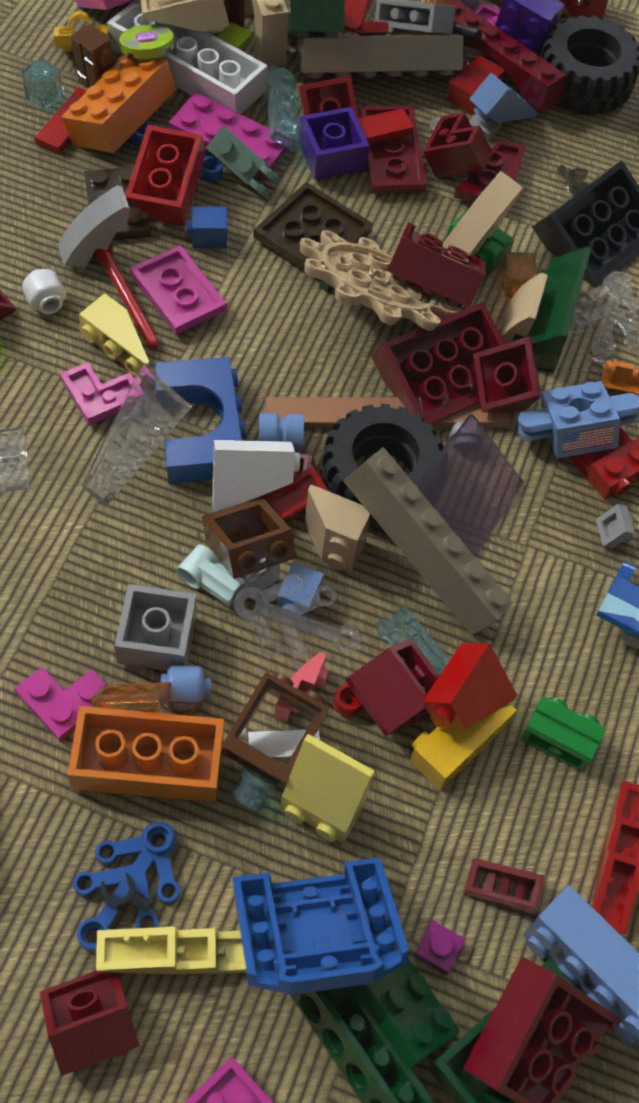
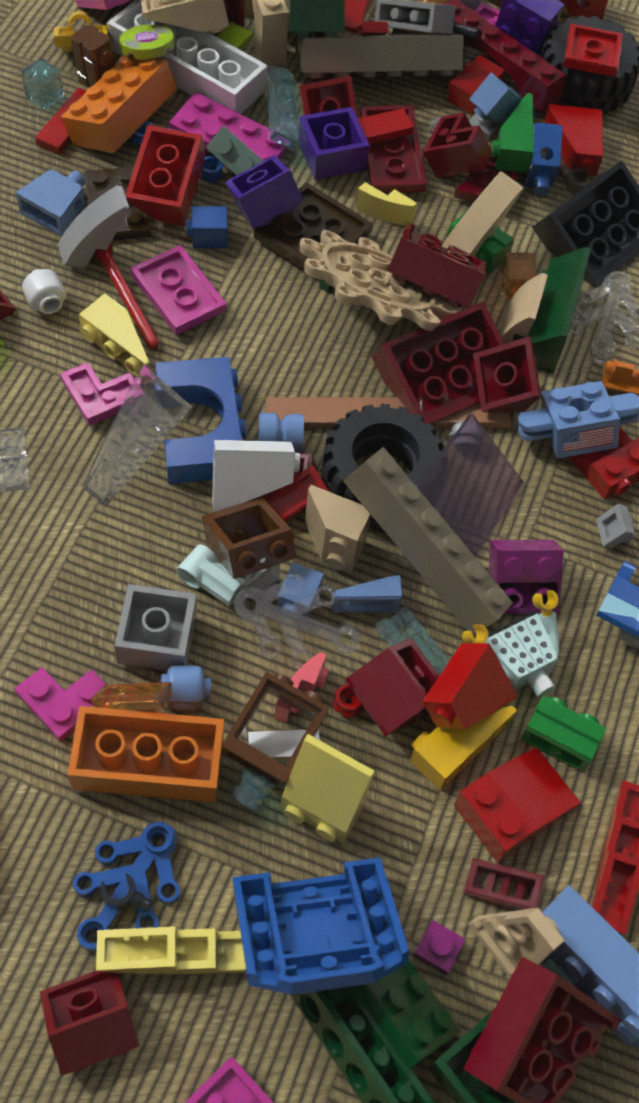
none -> medium blue torso [16,170,86,237]
none -> dark purple brick [225,155,304,229]
none -> medium blue slope [332,575,402,613]
none -> light yellow slope [356,182,417,225]
none -> red slope [453,747,581,863]
none -> light aqua torso [462,590,559,698]
none -> tan wing [468,908,565,978]
none -> magenta slope [488,540,564,614]
none -> green slope [491,93,533,173]
none -> blue torso [524,123,562,196]
none -> red slope [544,104,603,176]
none -> red plate [563,24,623,77]

